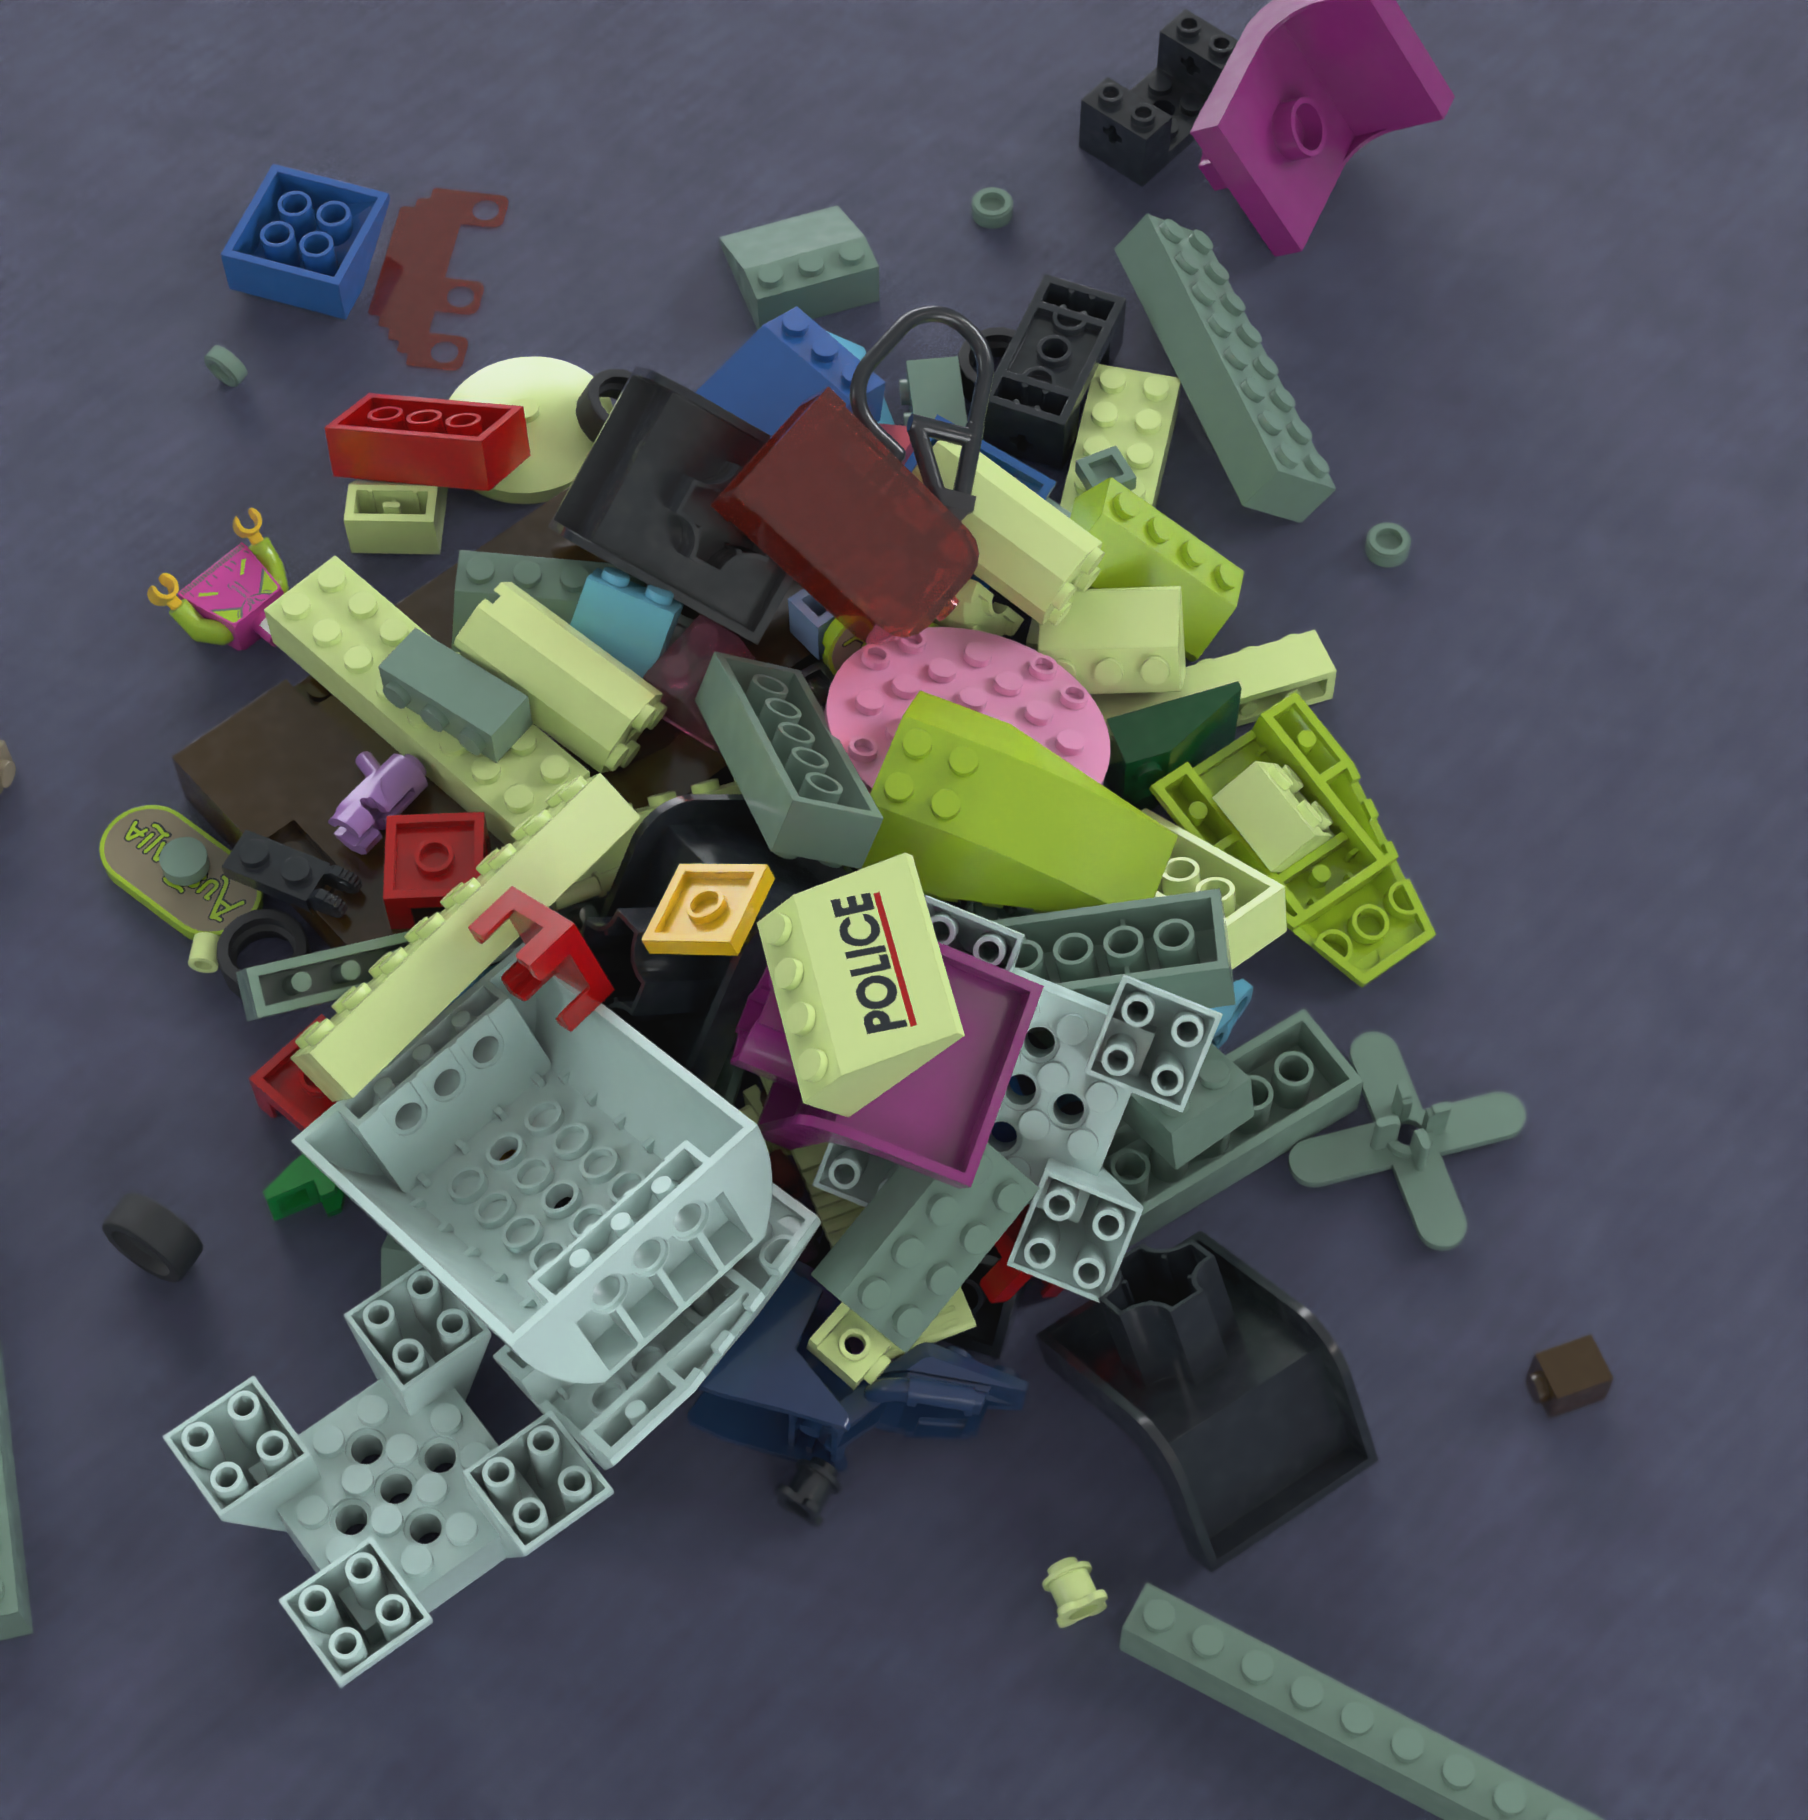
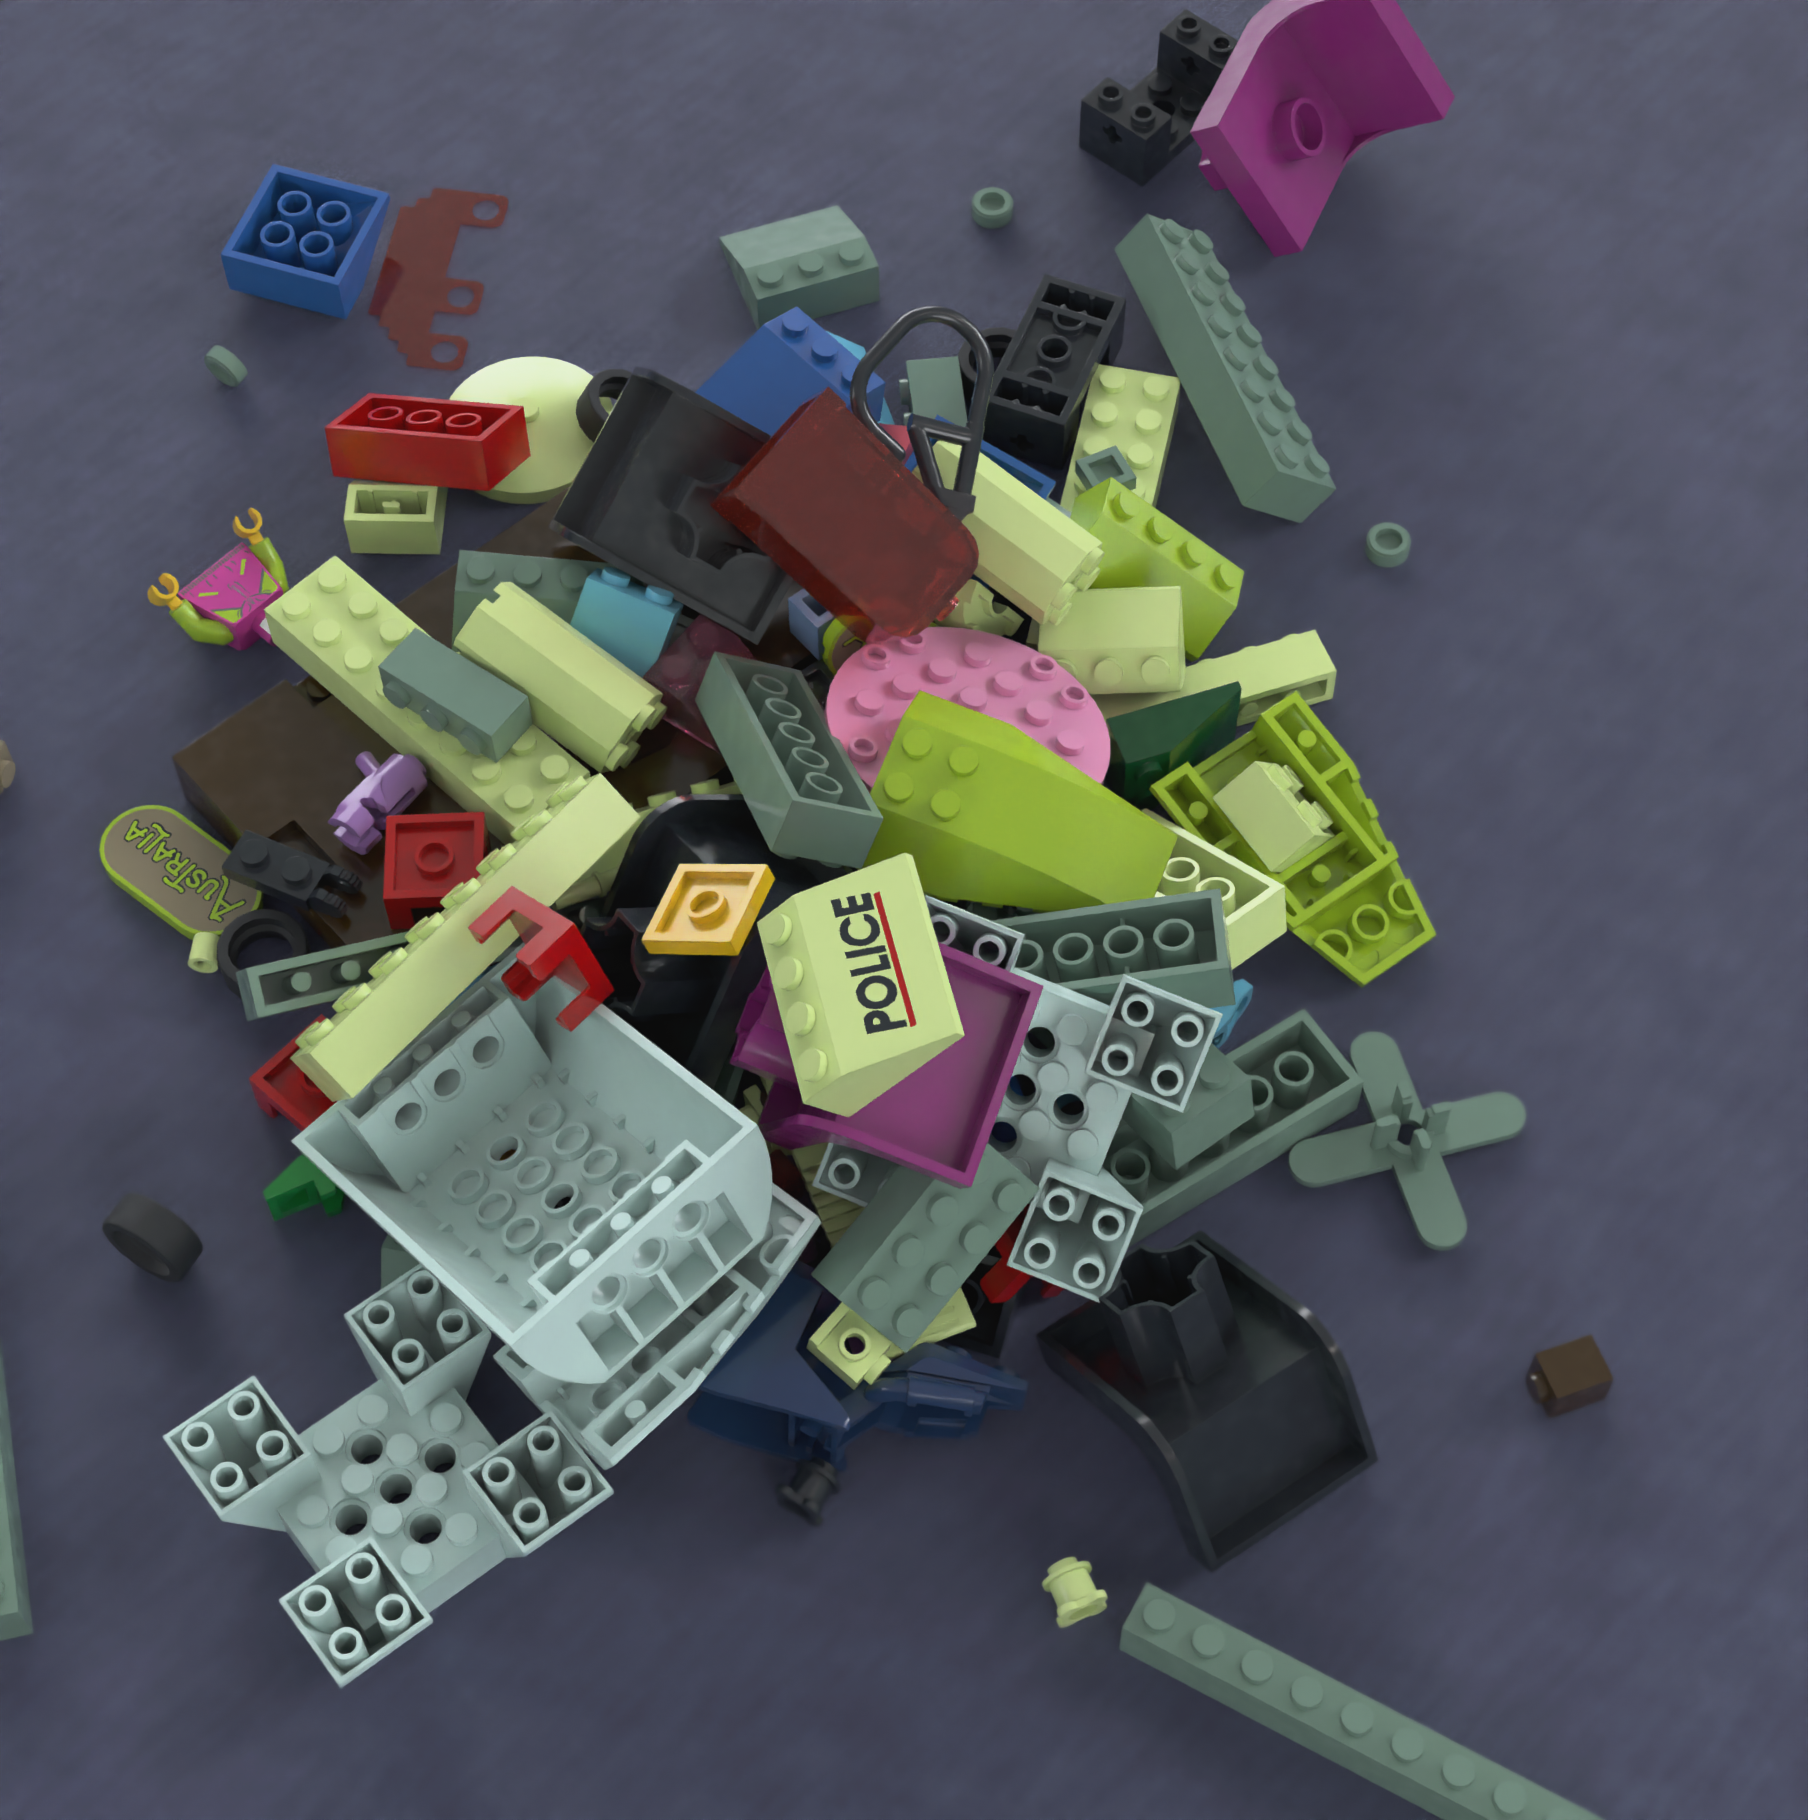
sand green tile [159,837,210,886] -> none

